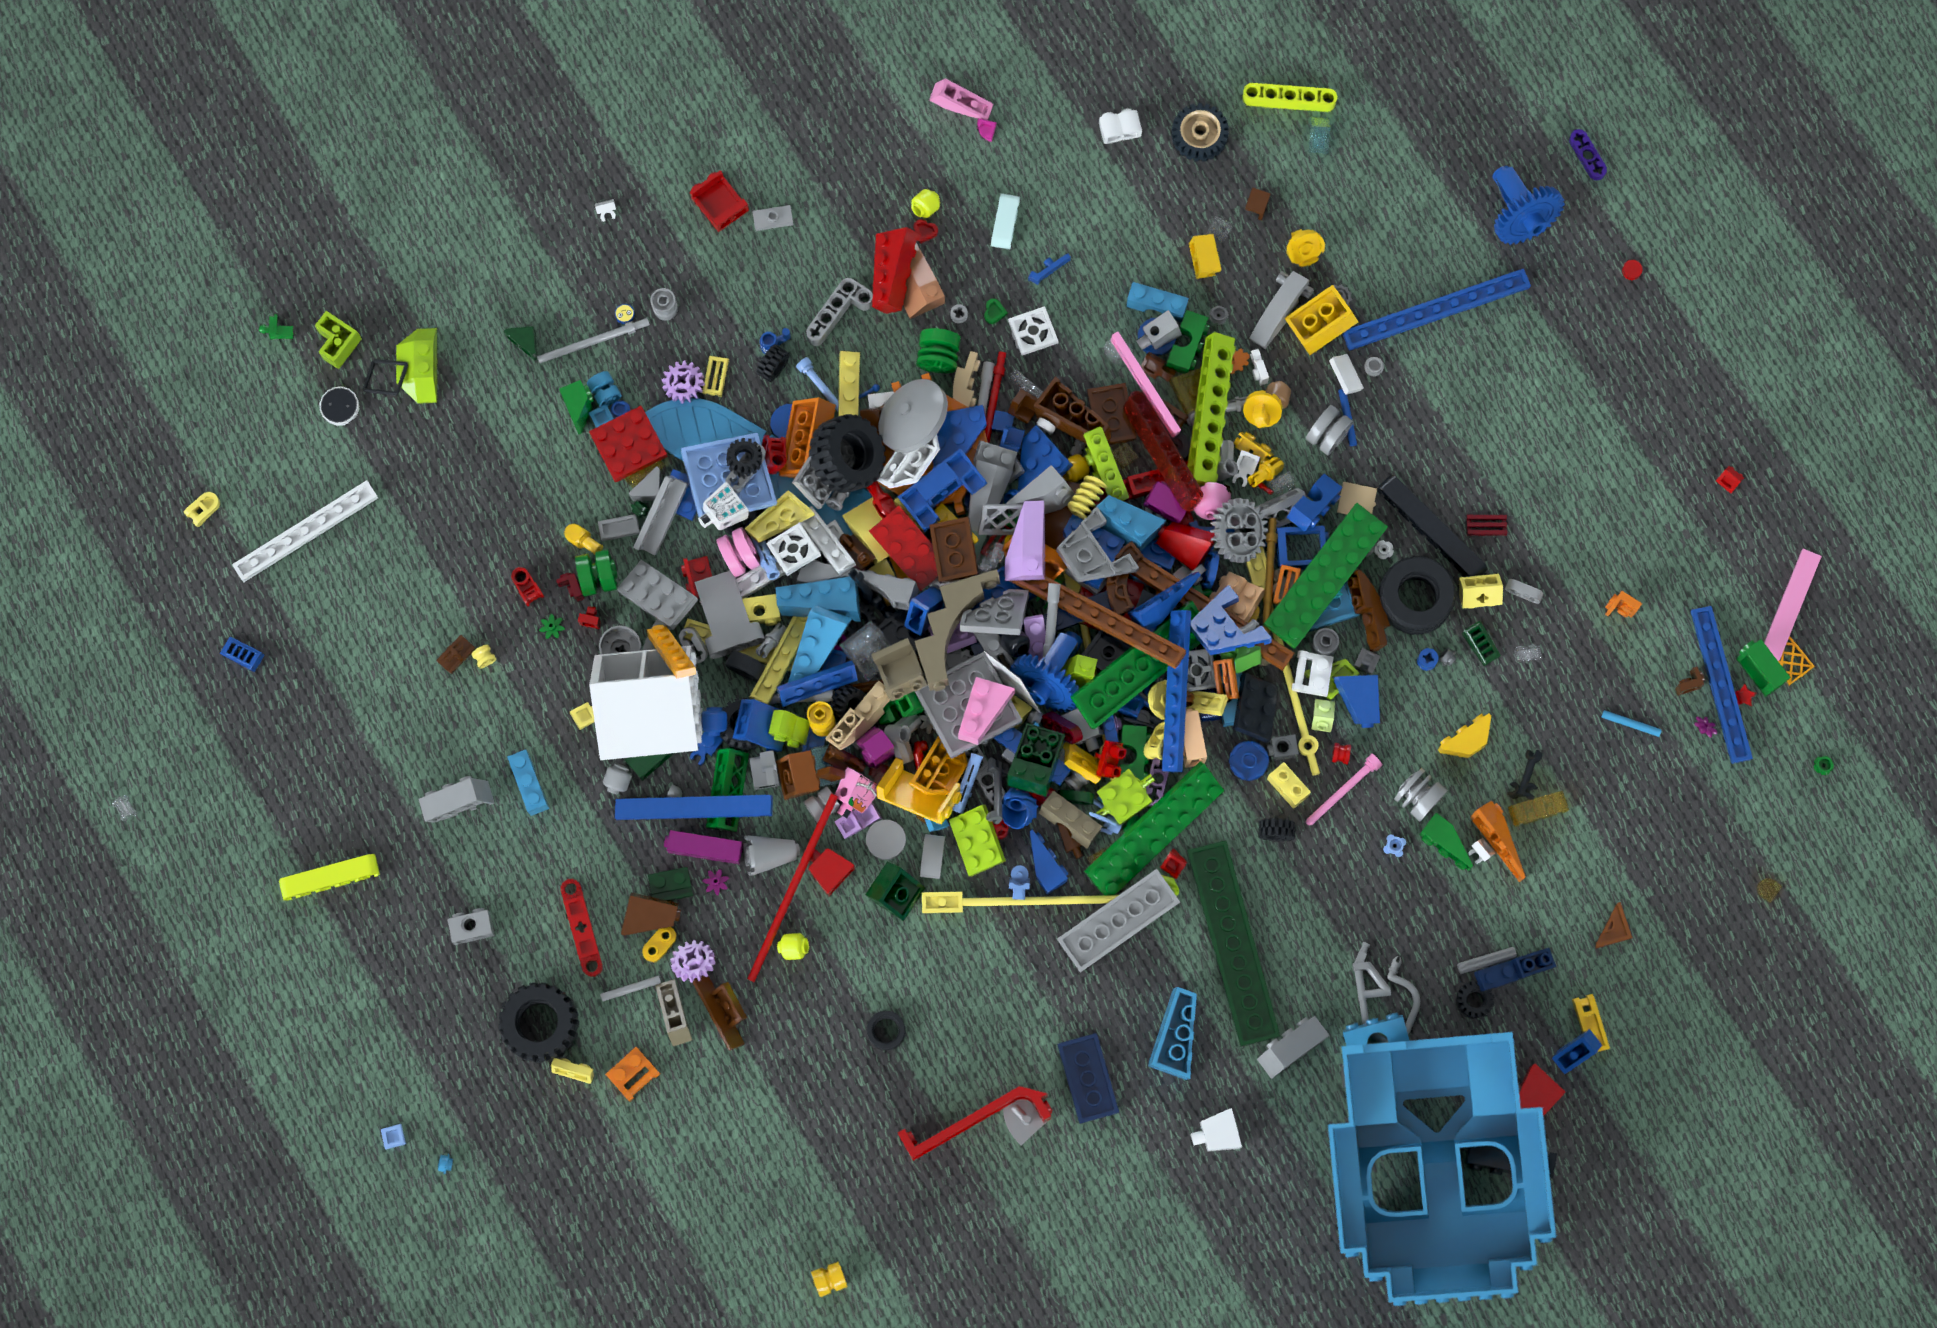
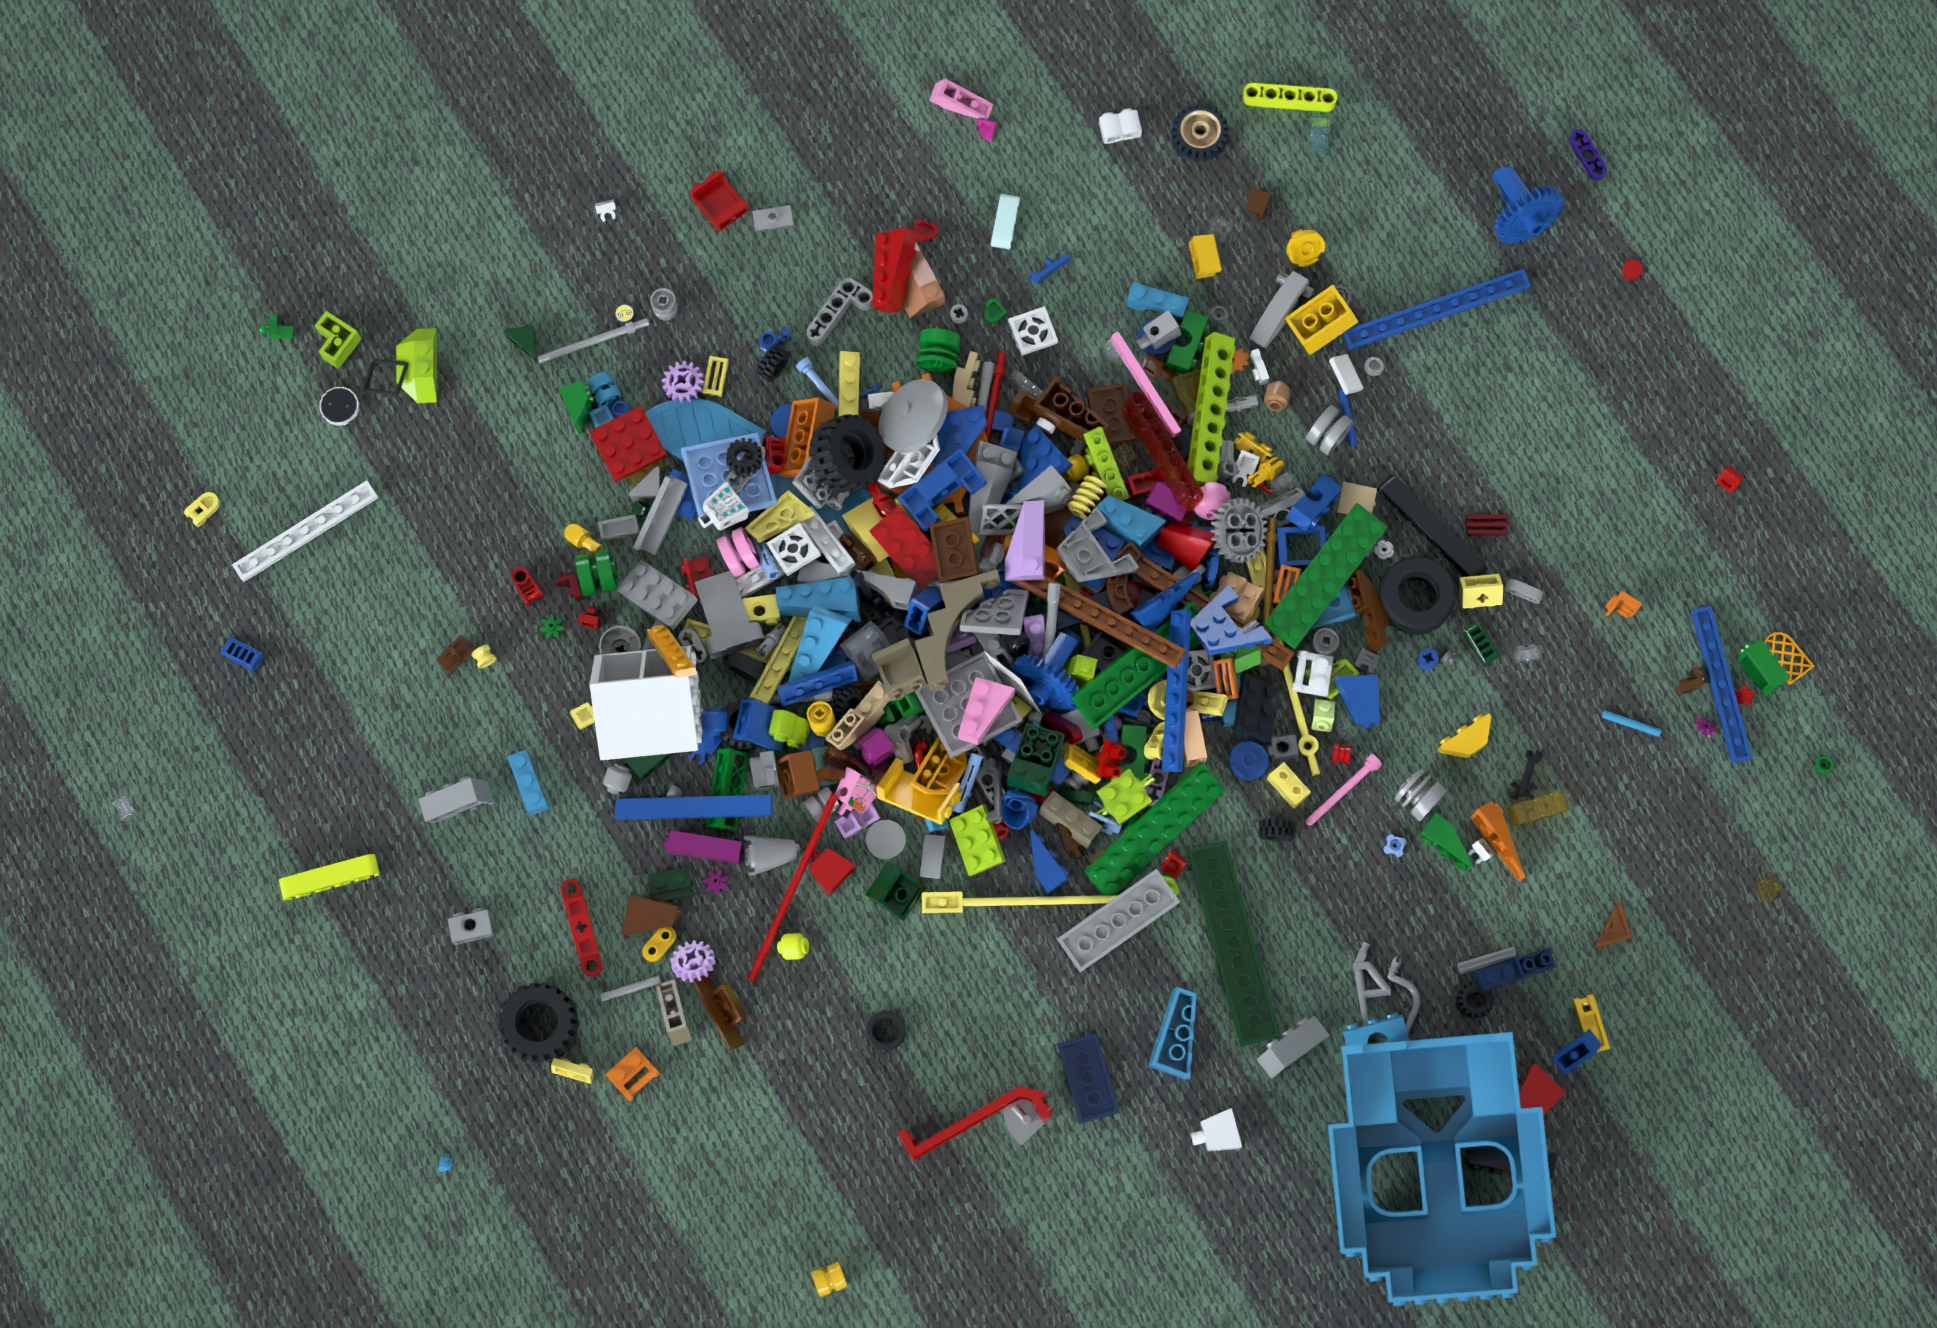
light blue tile [381,1124,406,1150] -> none
neon yellow head [911,189,940,218] -> none
medium blue hips [1009,865,1030,900] -> none
yellow tile [1243,390,1283,428] -> none
bright pink tile [1764,549,1822,661] -> none

